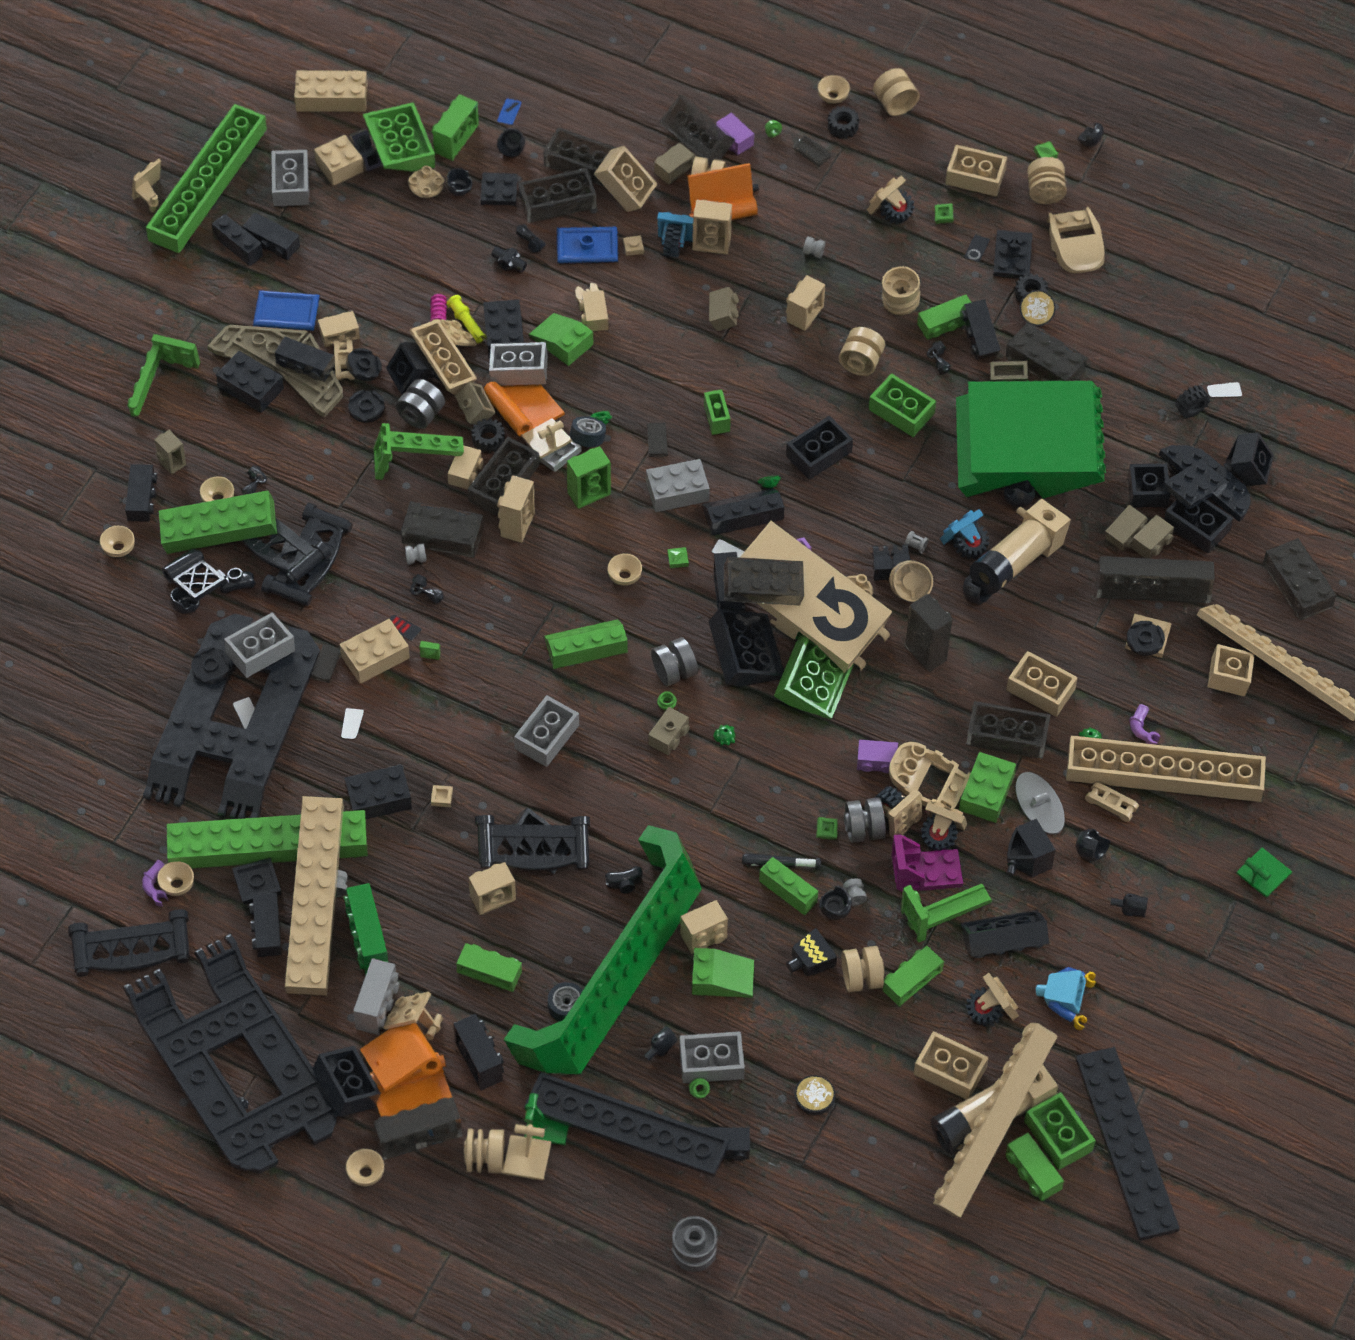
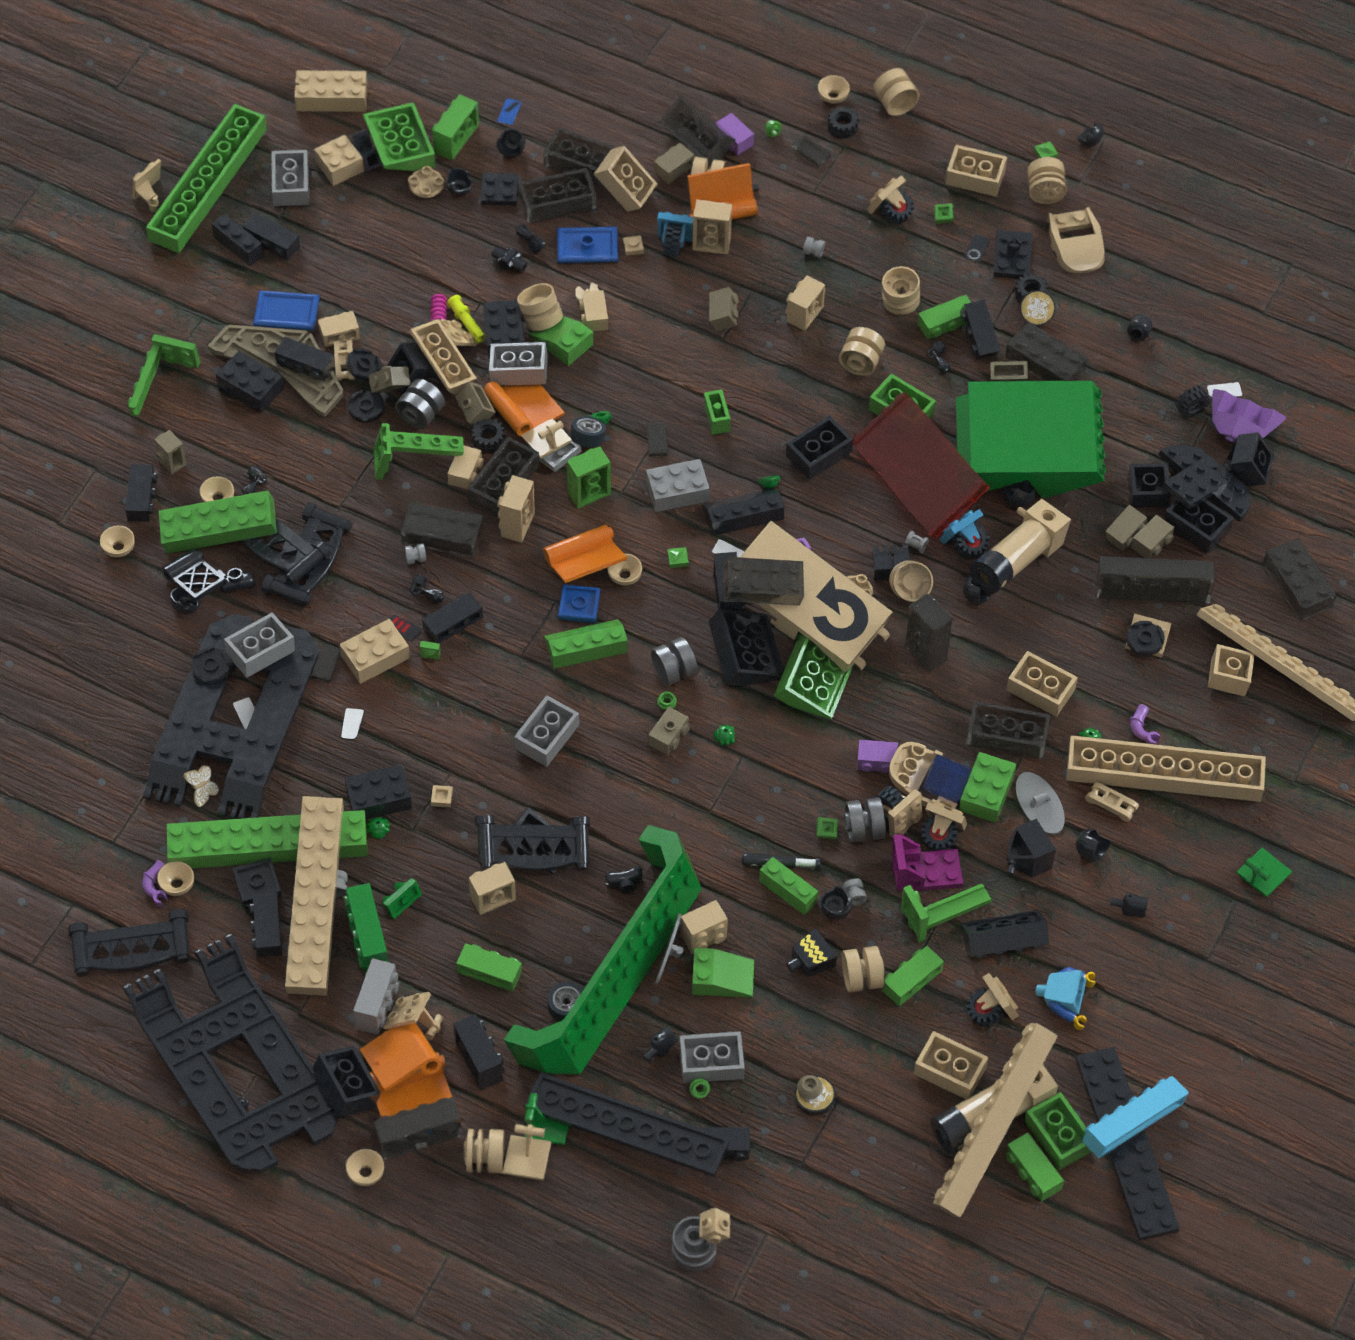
none -> tan animal [183,766,219,807]
none -> green animal [366,817,390,839]
none -> dark tan brick [369,366,411,393]
none -> green tile [382,878,422,919]
none -> black brick [422,592,483,644]
none -> tan wheel [517,284,563,331]
none -> orange door [543,524,627,583]
none -> blue tile [558,584,601,623]
none -> light grey shield [655,913,683,985]
none -> tan brick [700,1208,730,1244]
none -> dark tan plate [797,1075,823,1100]
none -> clear red panel [853,391,990,538]
none -> clear blue tile [923,754,972,804]
none -> medium azure brick [1082,1076,1189,1158]
none -> black head [1127,314,1153,341]
none -> medium lavender brick [1212,389,1286,443]

